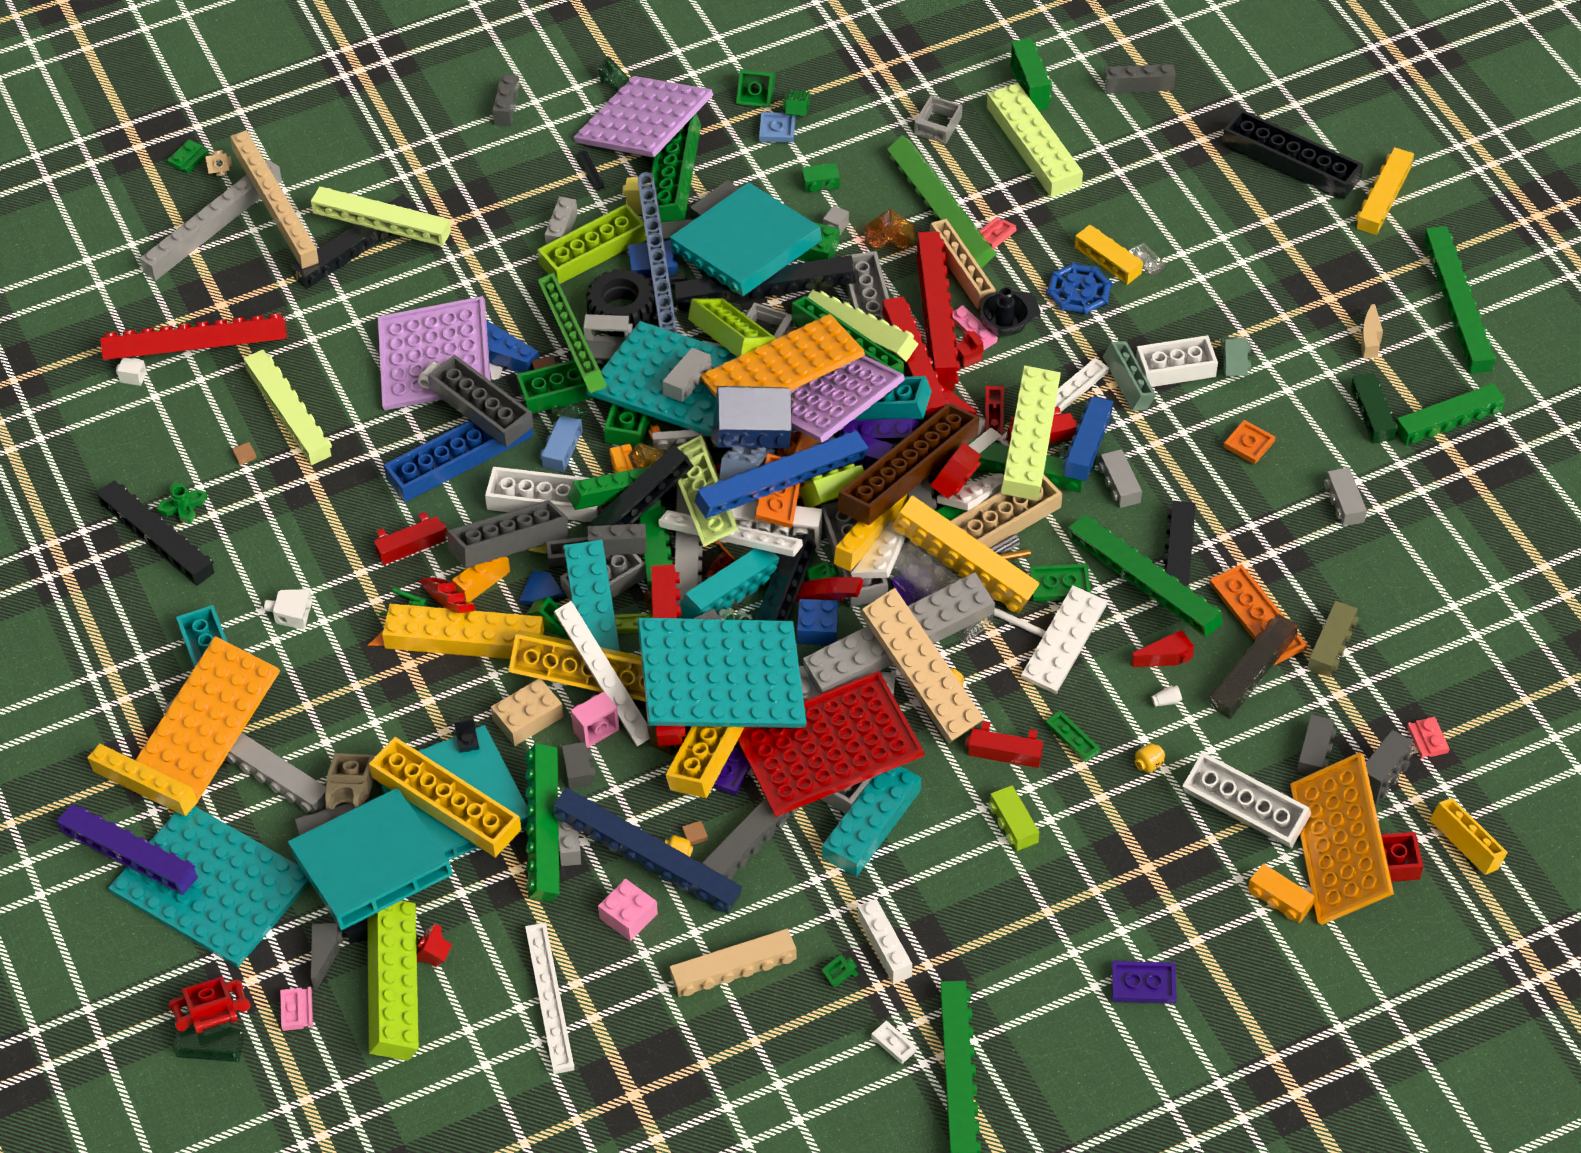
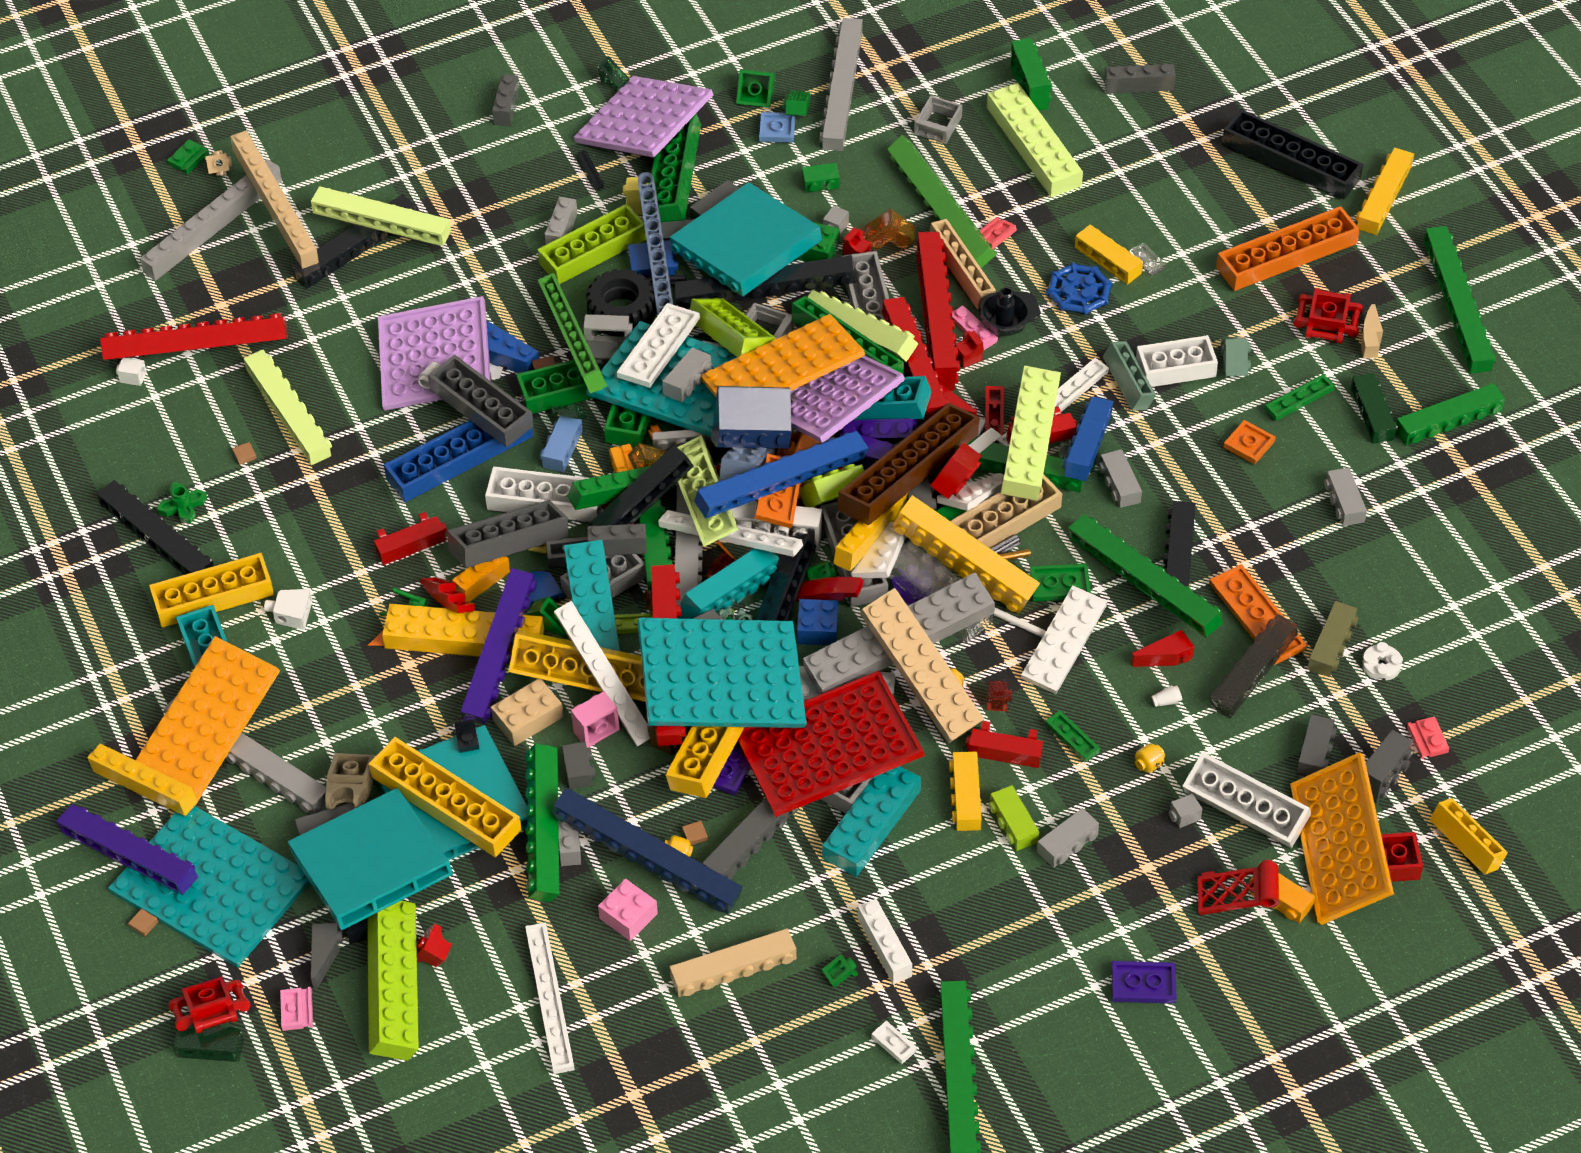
none -> medium nougat tile [128,909,158,936]
none -> yellow brick [149,553,274,628]
none -> dark purple brick [461,568,537,724]
none -> white plate [617,303,700,388]
none -> light grey brick [820,18,863,151]
none -> red brick [842,228,871,256]
none -> yellow brick [949,752,982,831]
none -> clear red brick [987,680,1012,712]
none -> light grey brick [1037,808,1099,868]
none -> light grey brick [1169,793,1202,828]
none -> red piece [1198,860,1280,915]
none -> orange brick [1216,206,1360,291]
none -> green plate [1264,374,1335,421]
none -> red brick [1293,288,1363,344]
none -> white plate [1362,642,1403,680]

